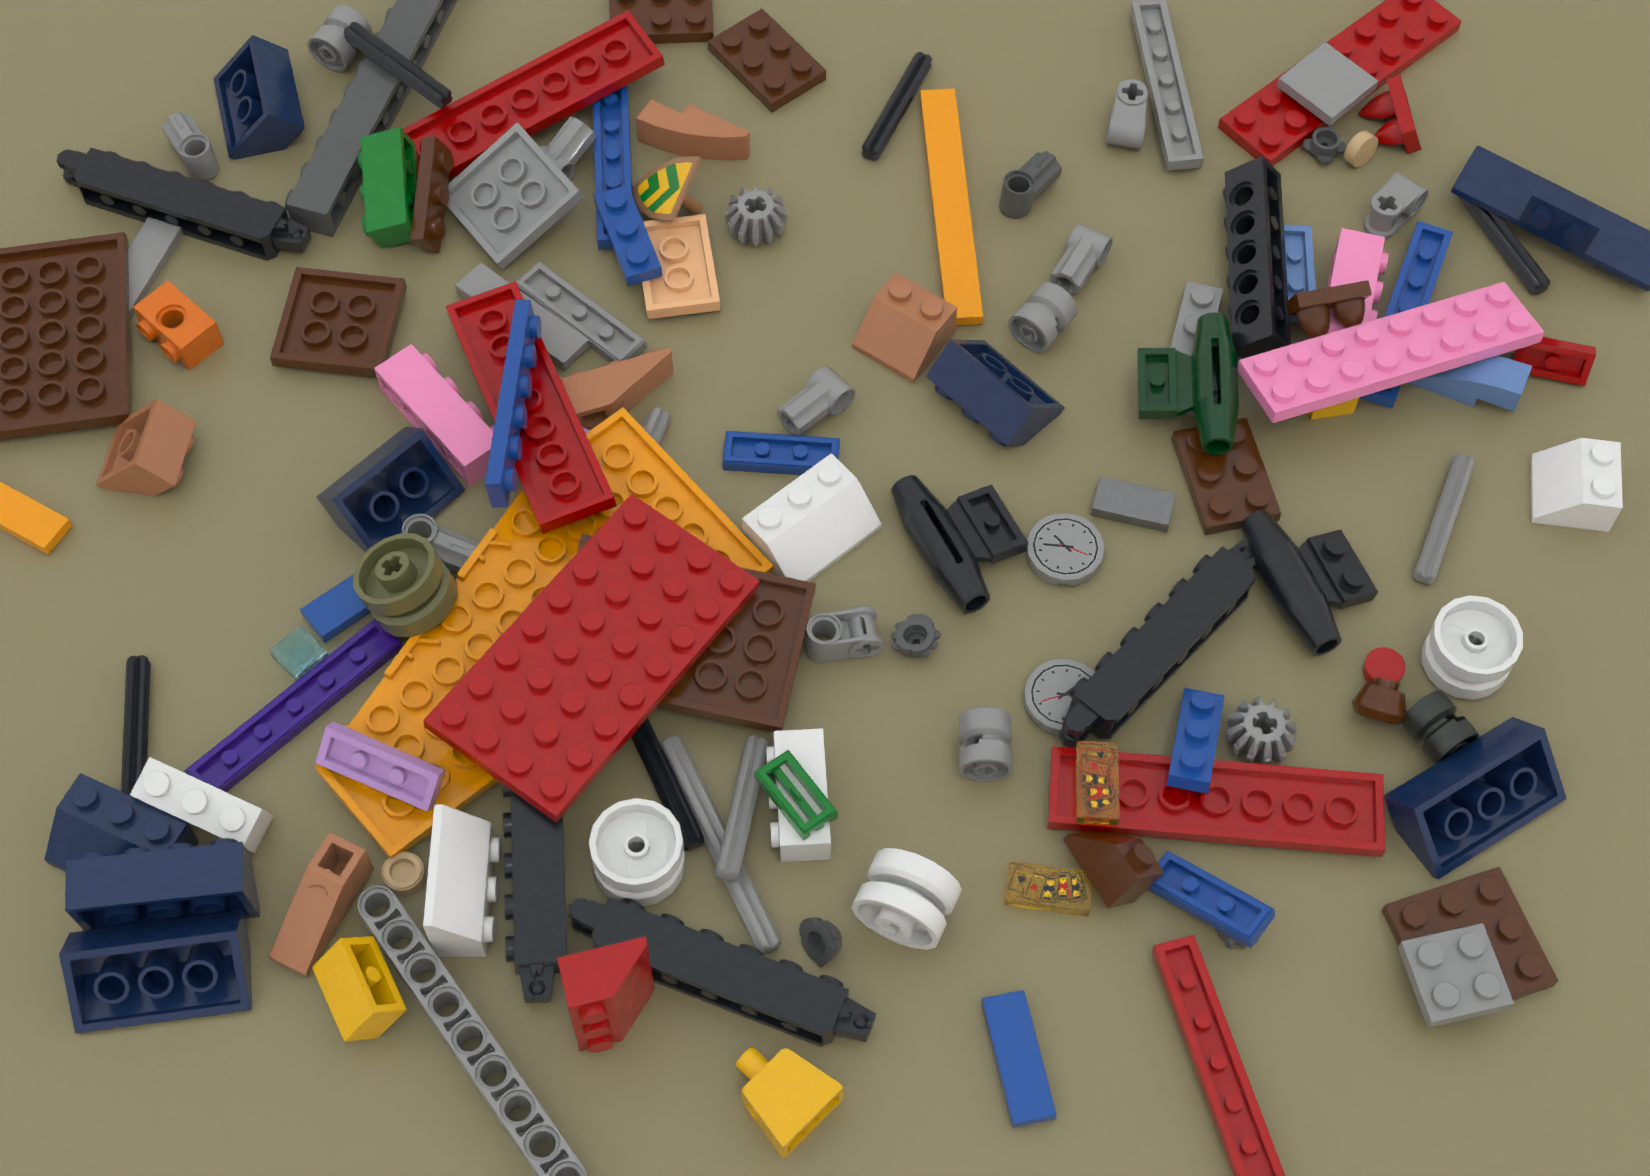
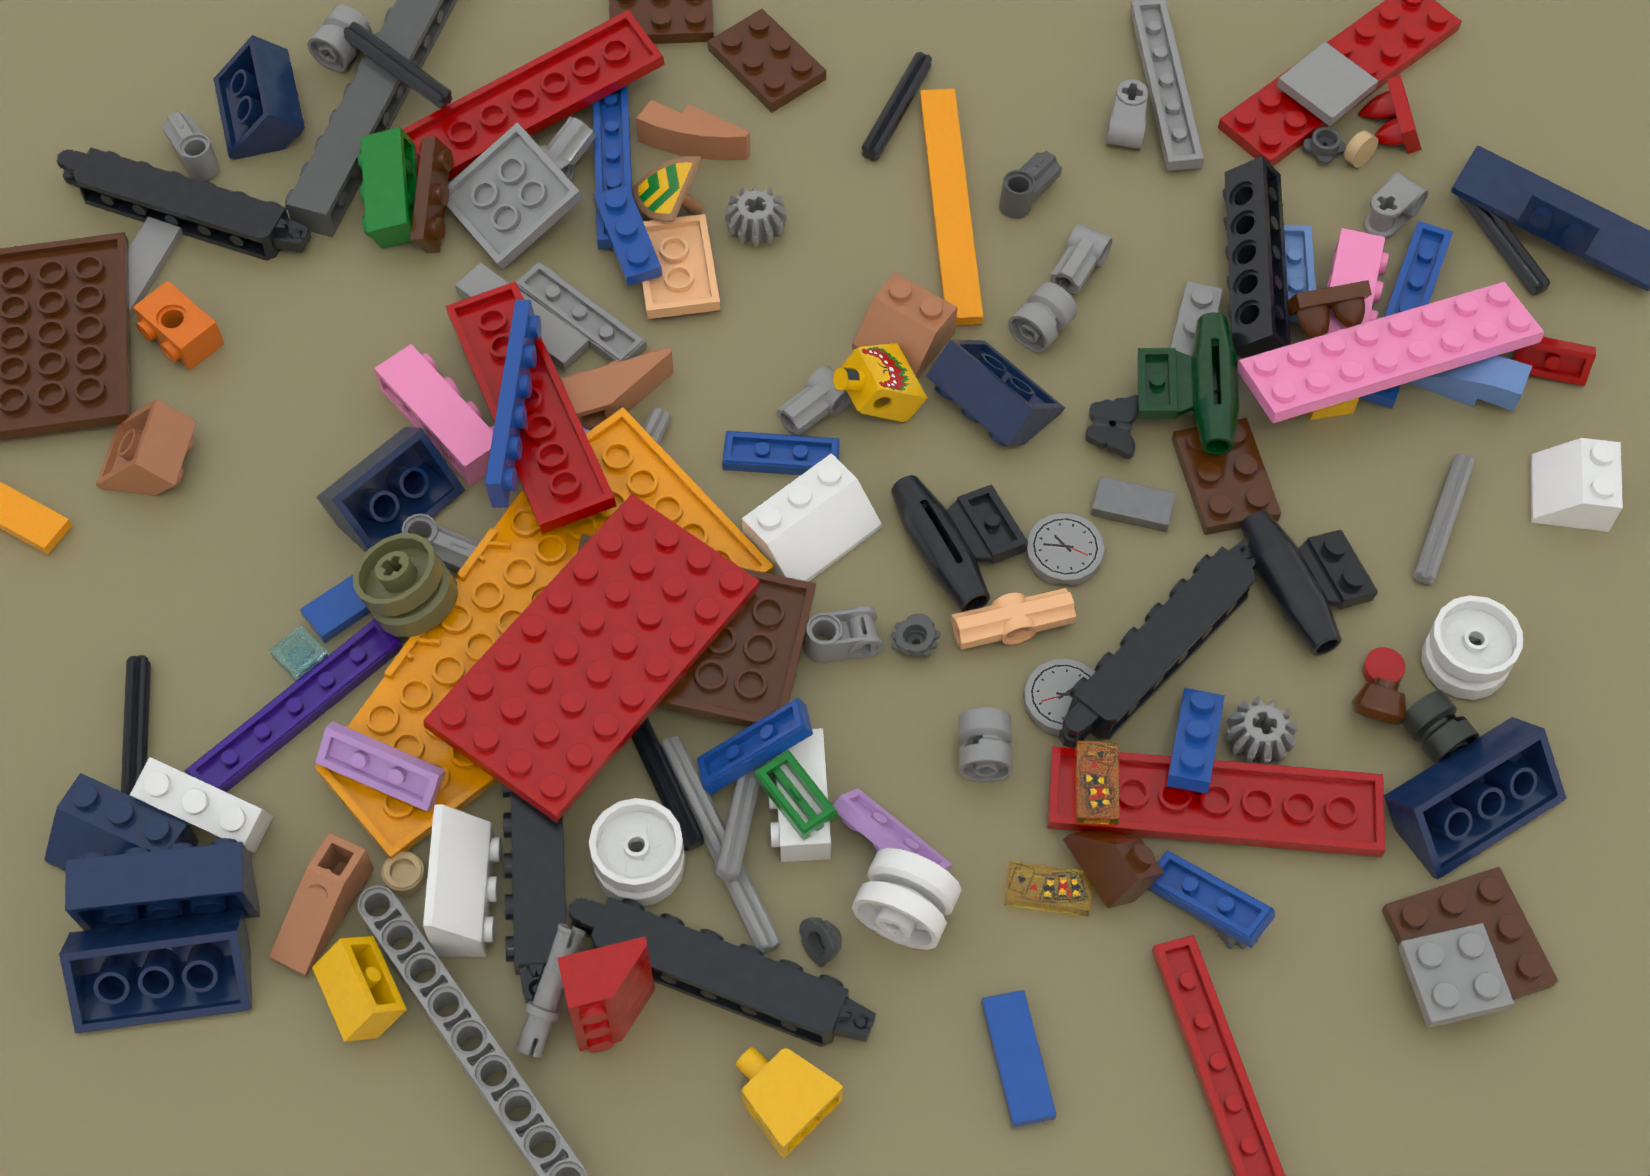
reddish brown plate [270,267,407,377] -> none
none -> light grey pin [515,923,585,1058]
none -> blue tile [697,698,813,795]
none -> yellow torso [833,343,928,423]
none -> lavender plate [833,788,953,871]
none -> light nougat piece [951,588,1076,650]
none -> black animal [1085,395,1138,459]

